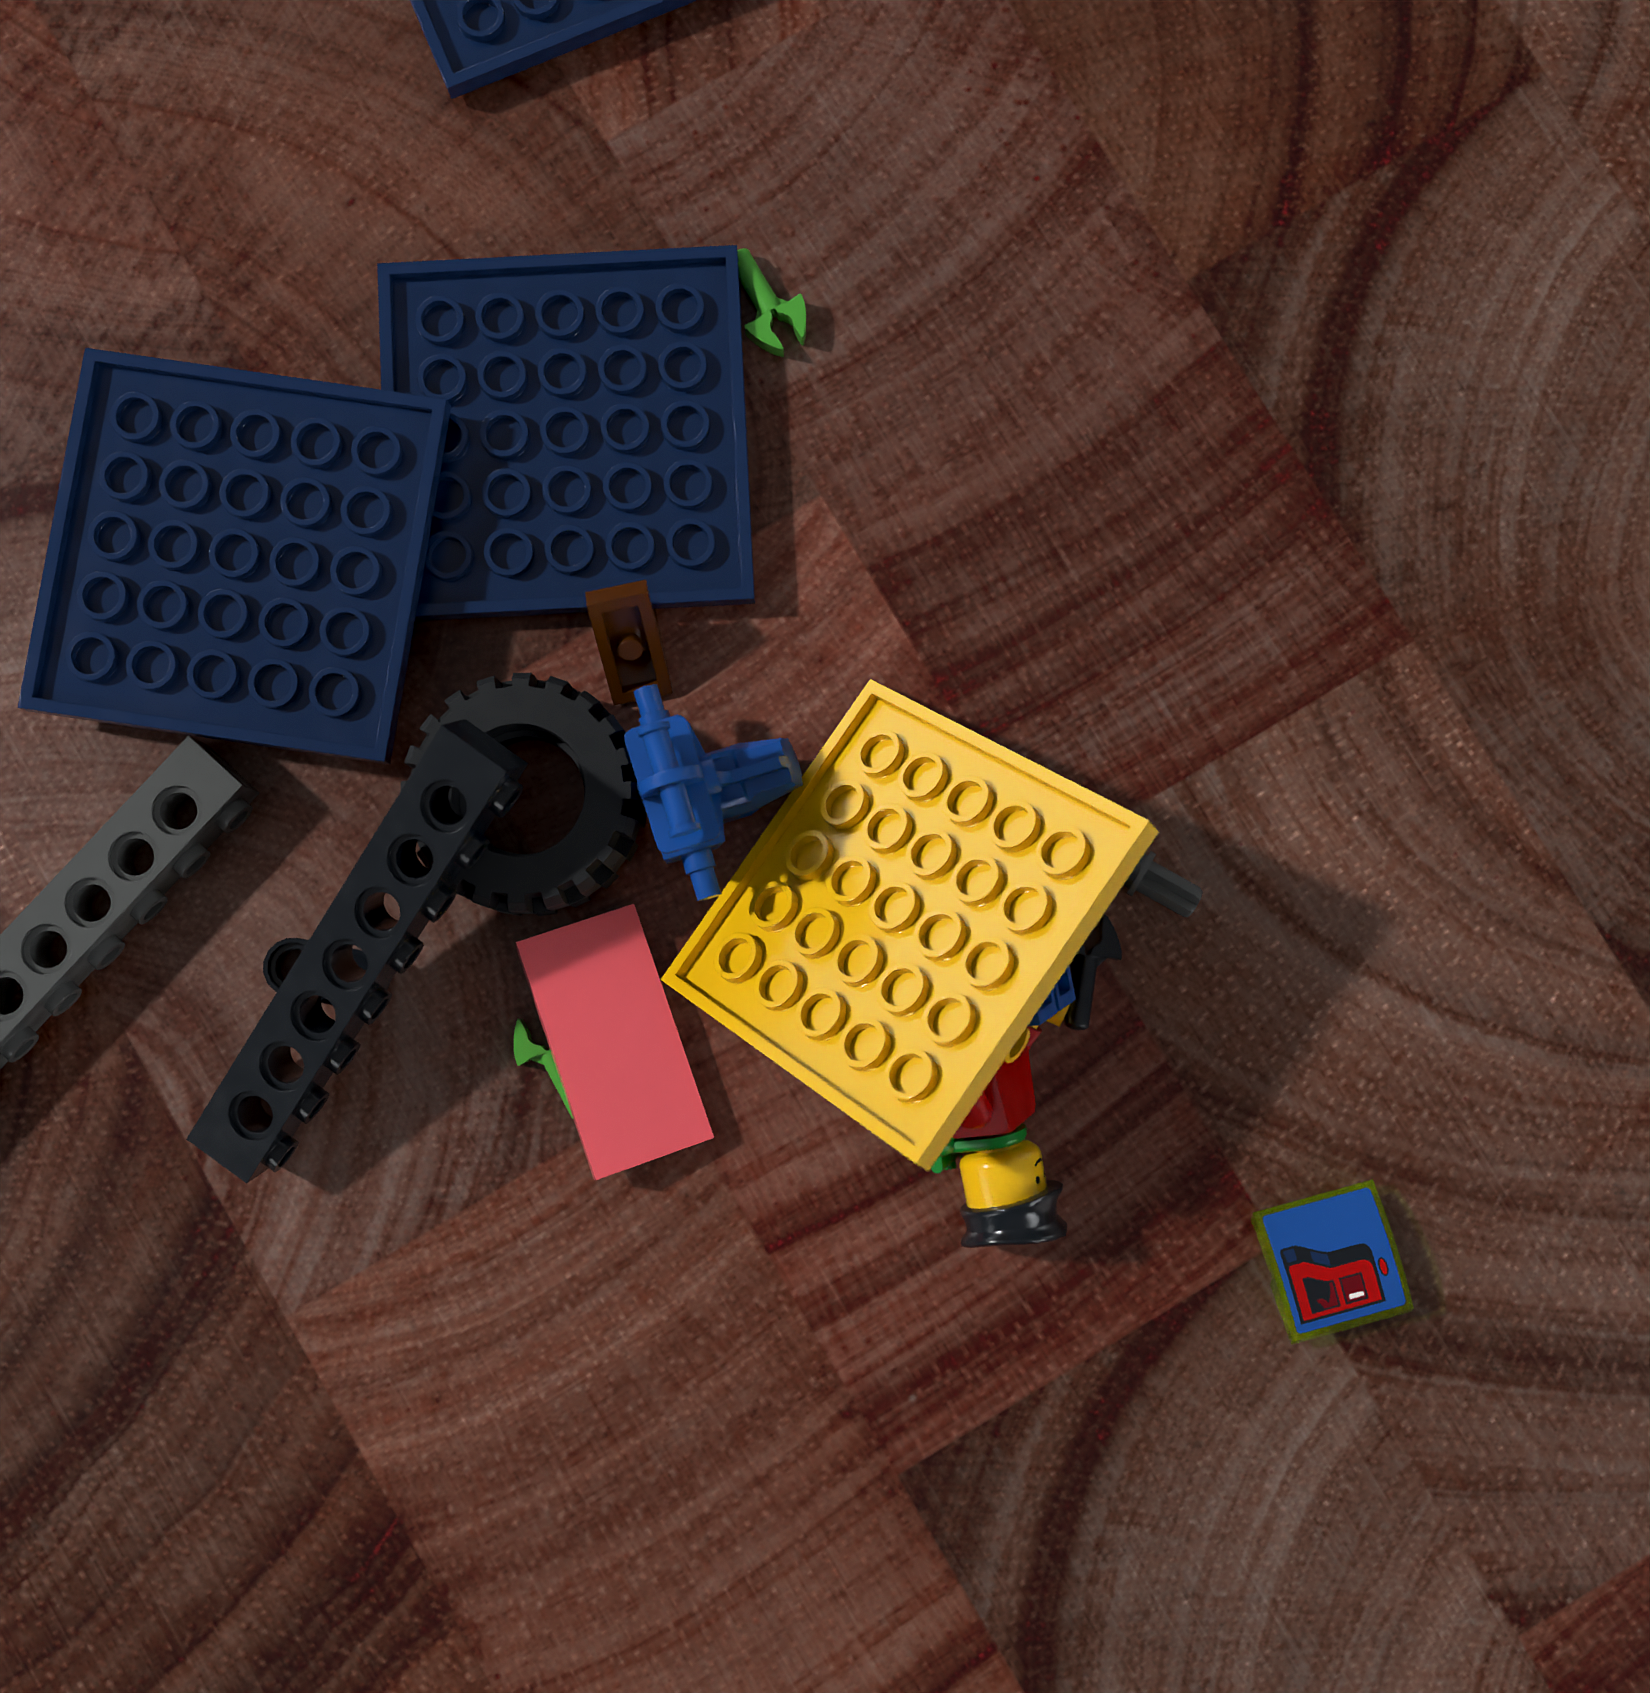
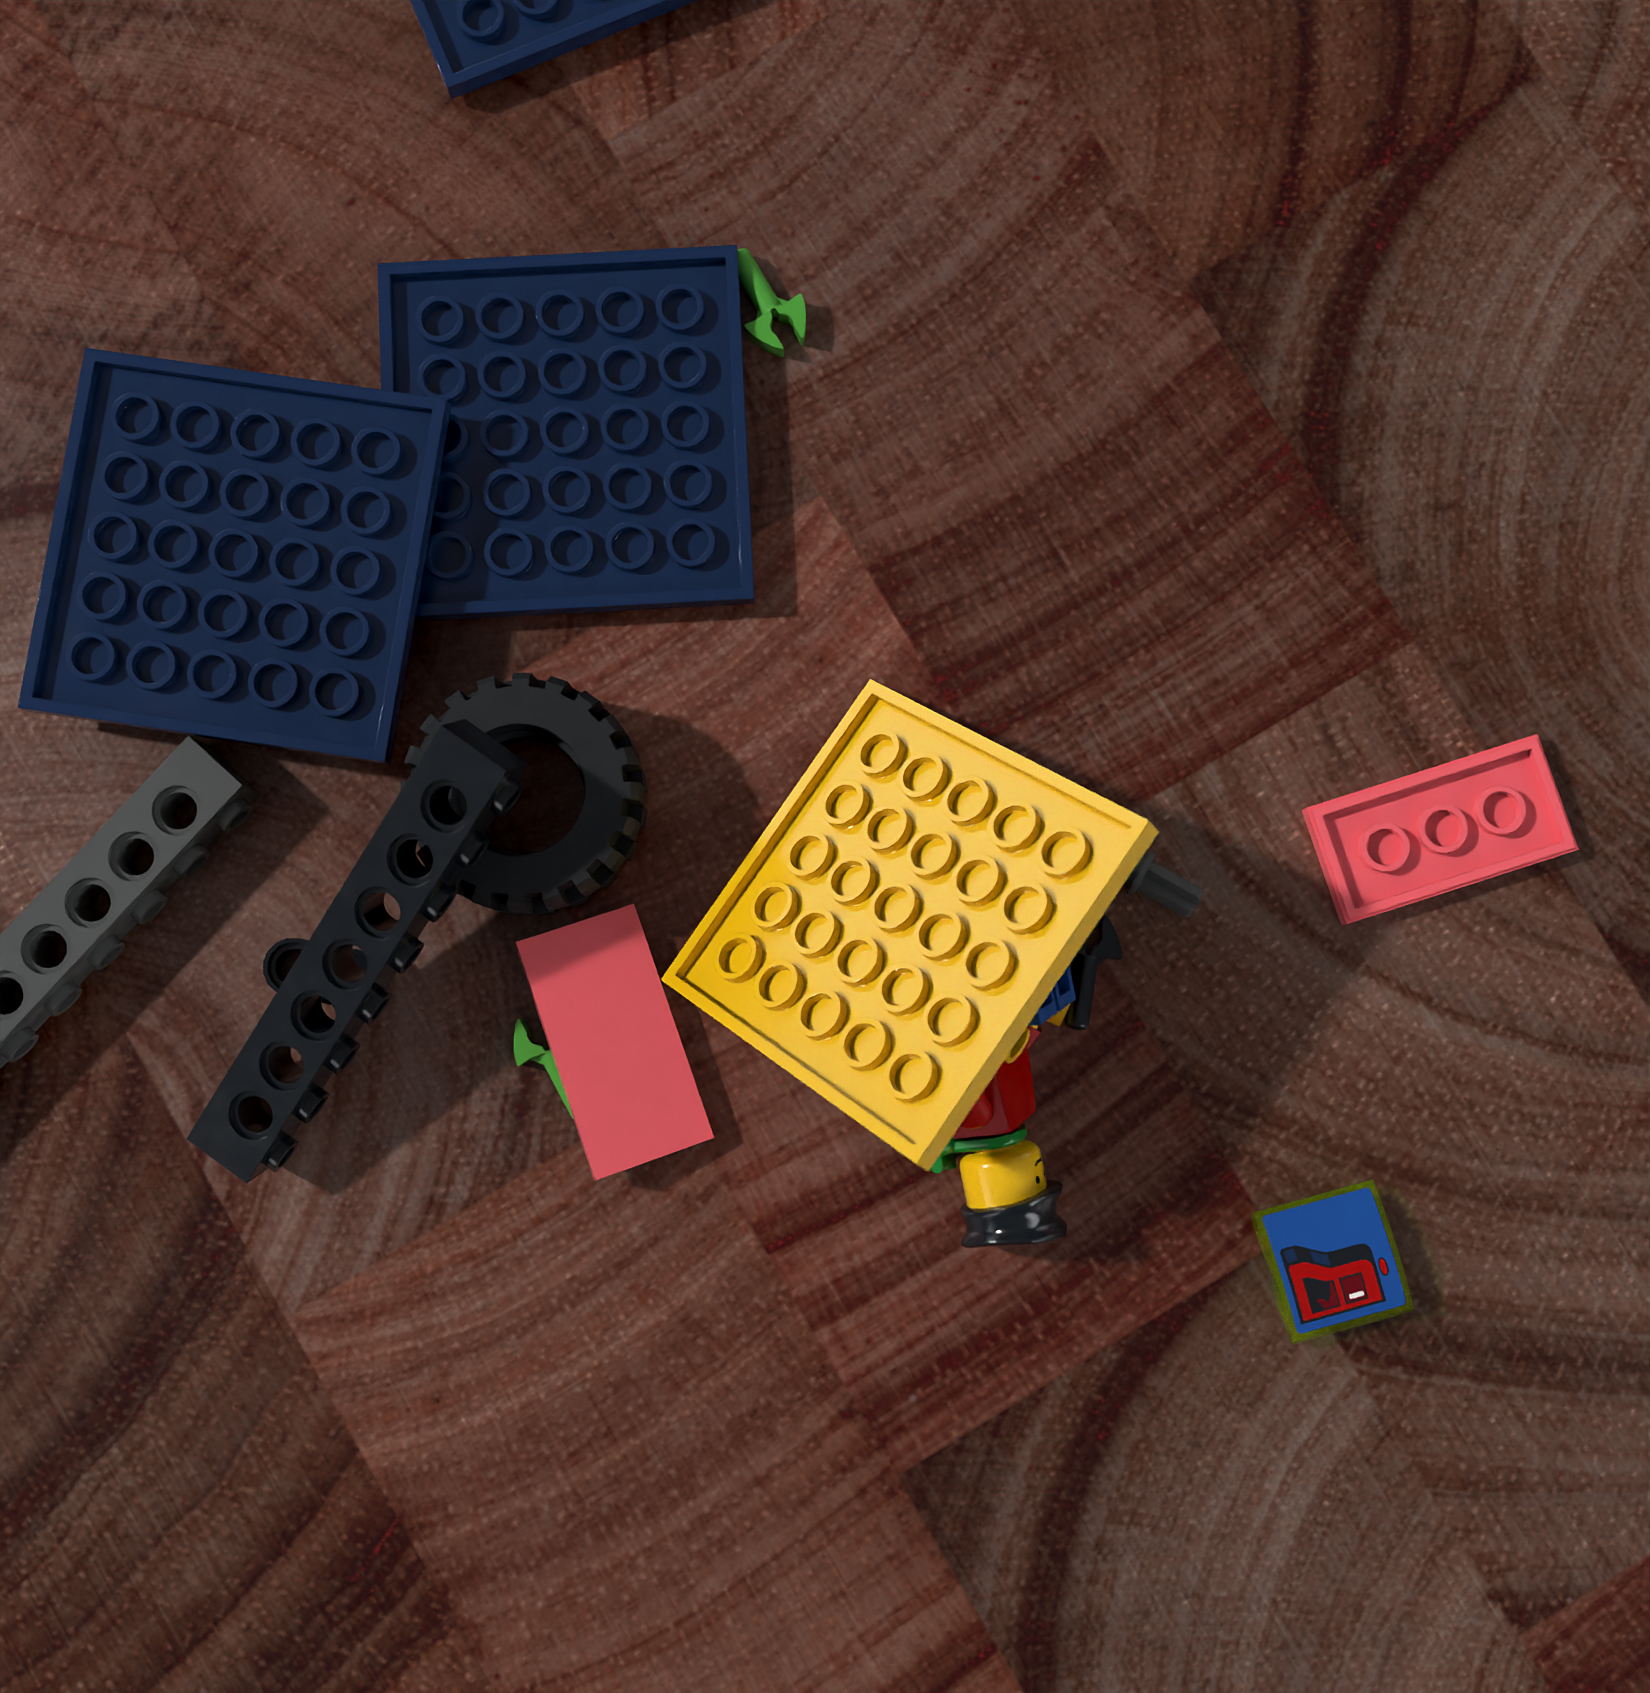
reddish brown slope [585,579,673,705] -> none
blue piece [624,684,803,901] -> none
none -> coral tile [1302,734,1579,925]

